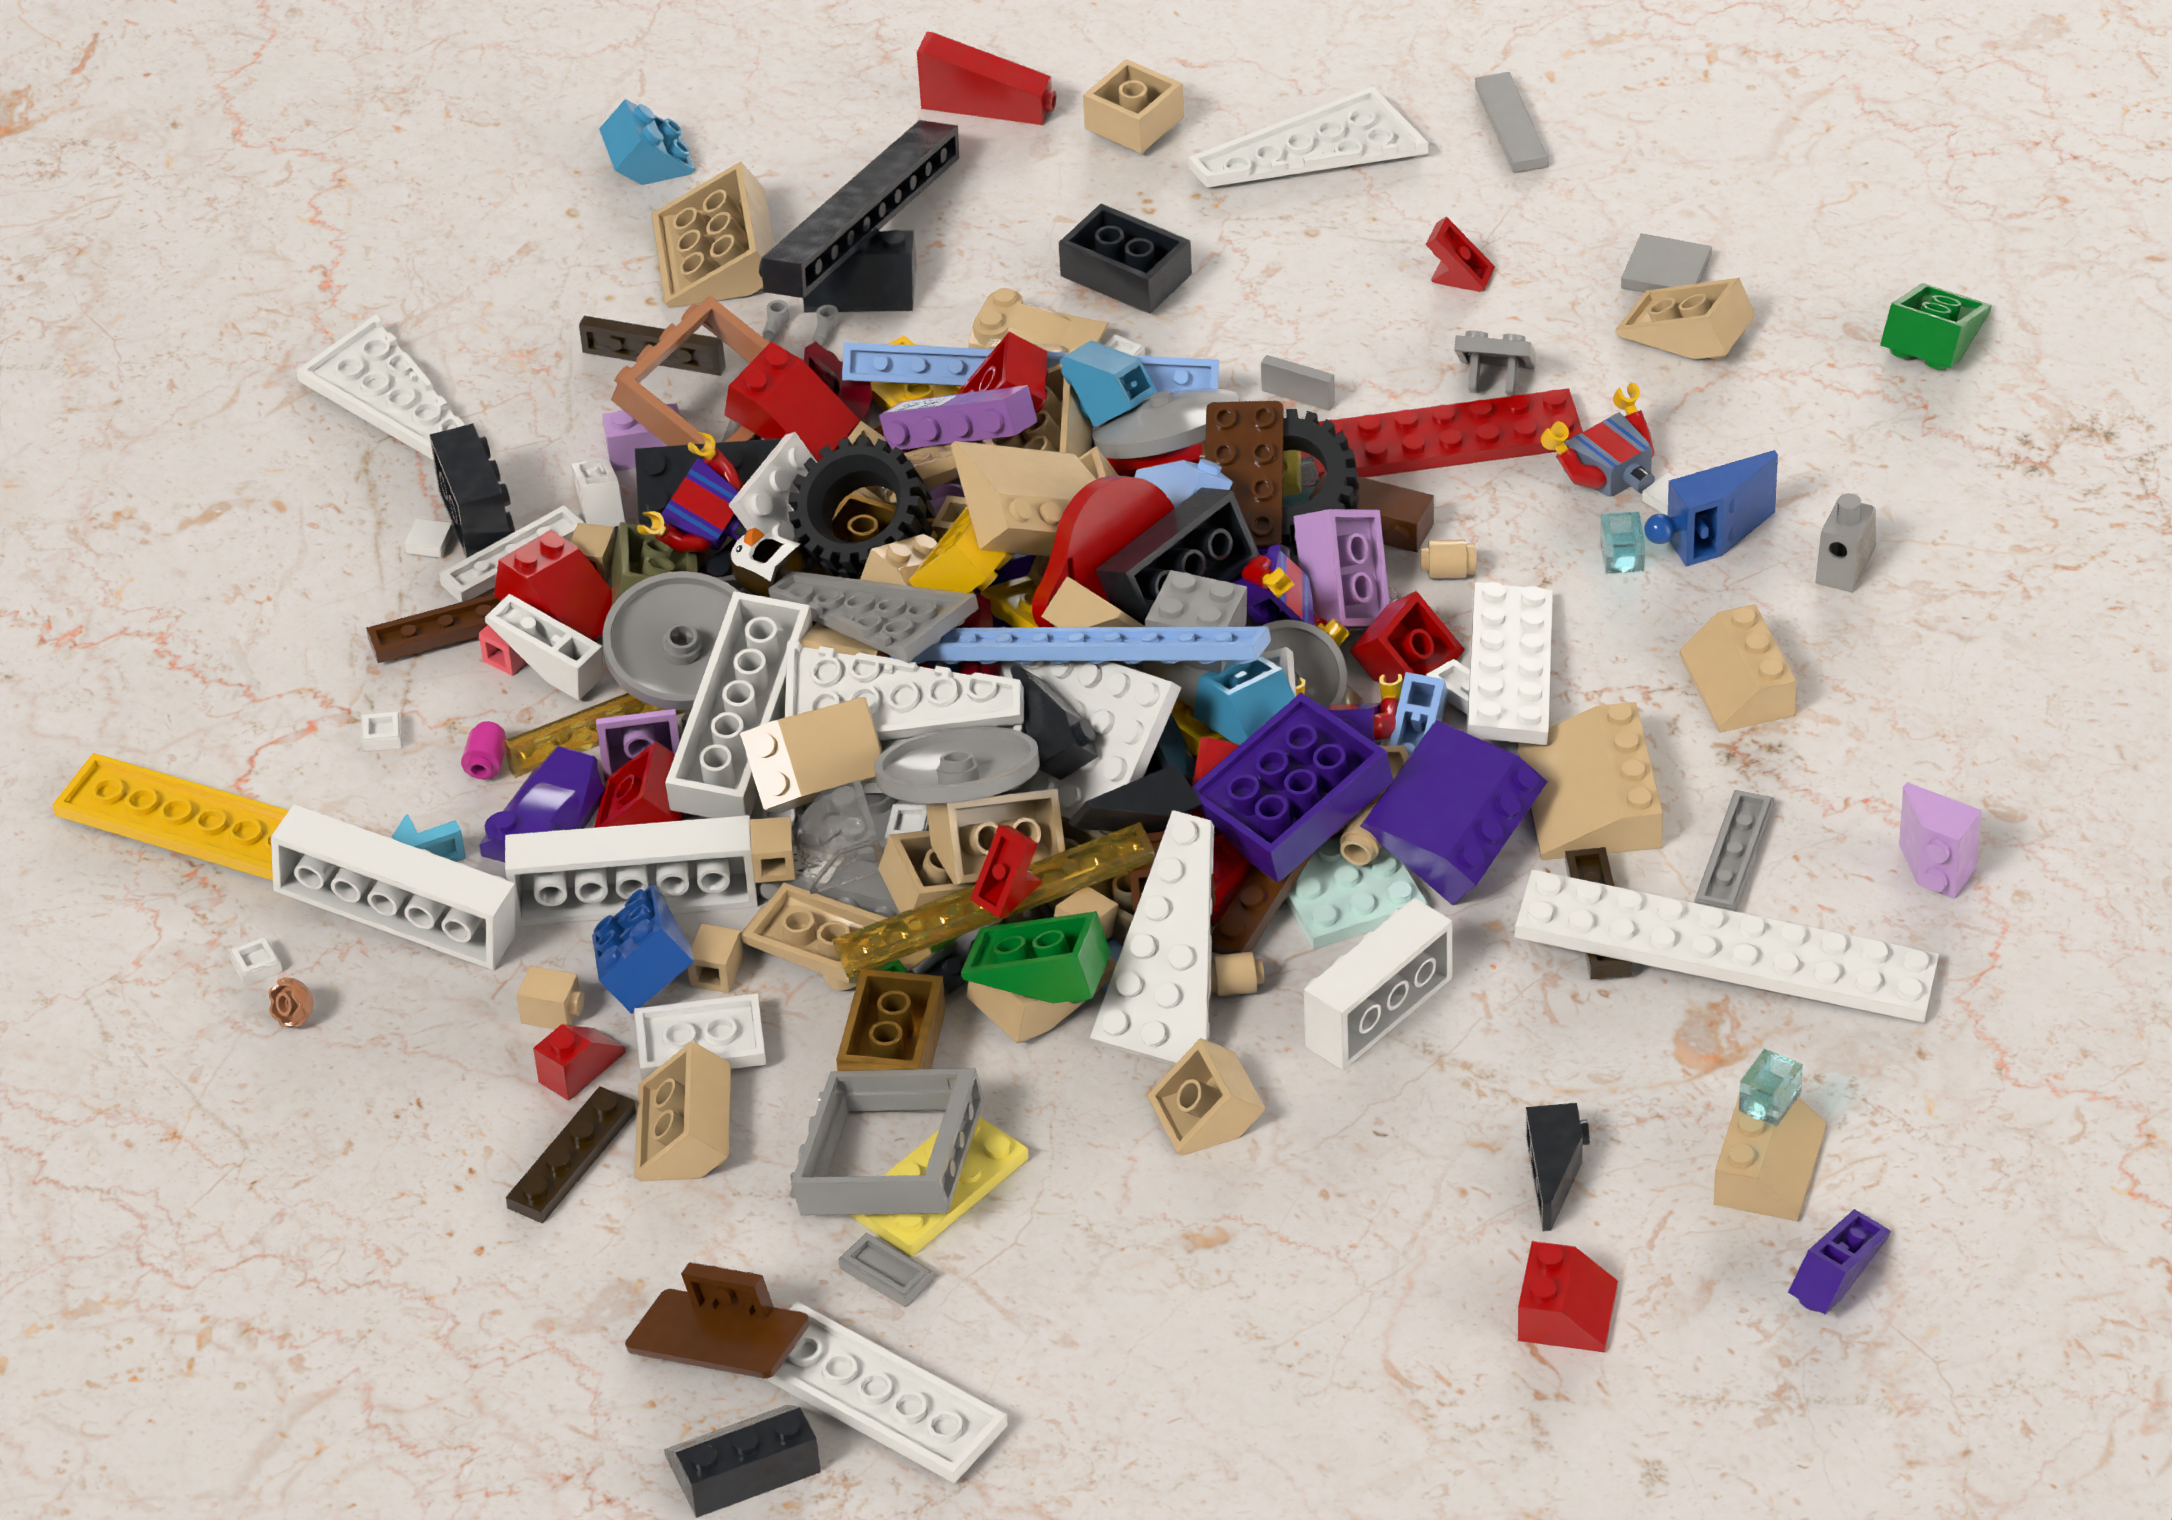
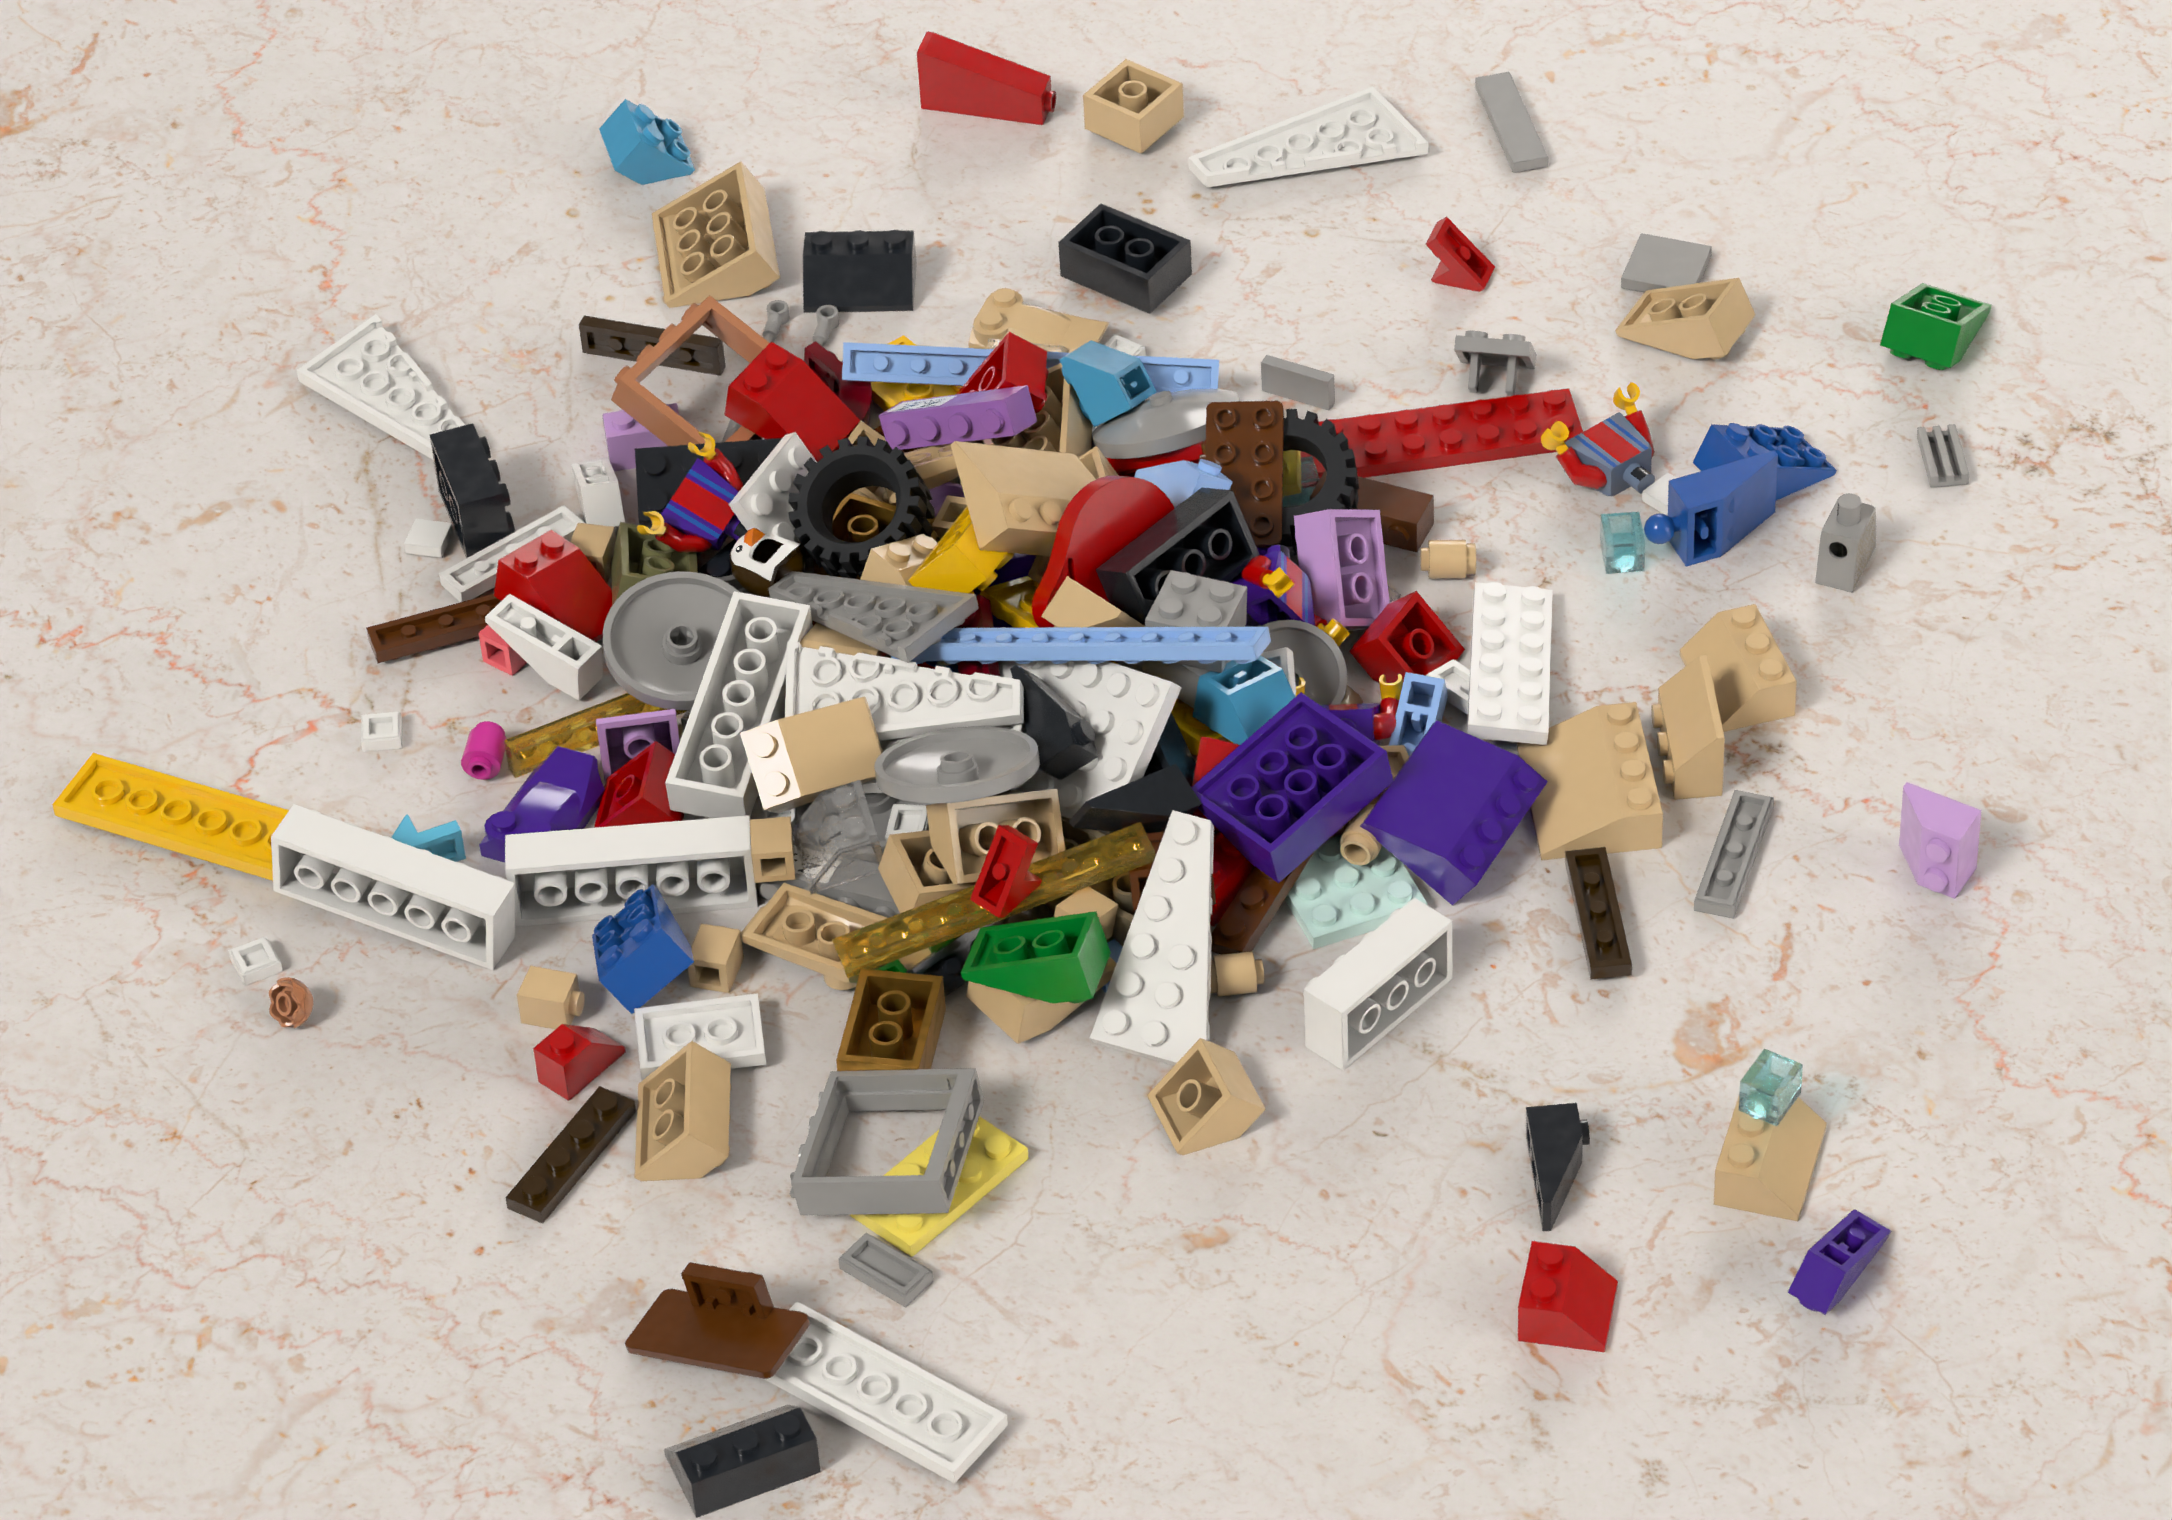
black brick [759,120,959,298] -> none
white plate [1514,870,1939,1023] -> none
none -> tan slope [1651,655,1725,800]
none -> blue slope [1692,423,1837,501]
none -> light grey tile [1917,424,1969,487]

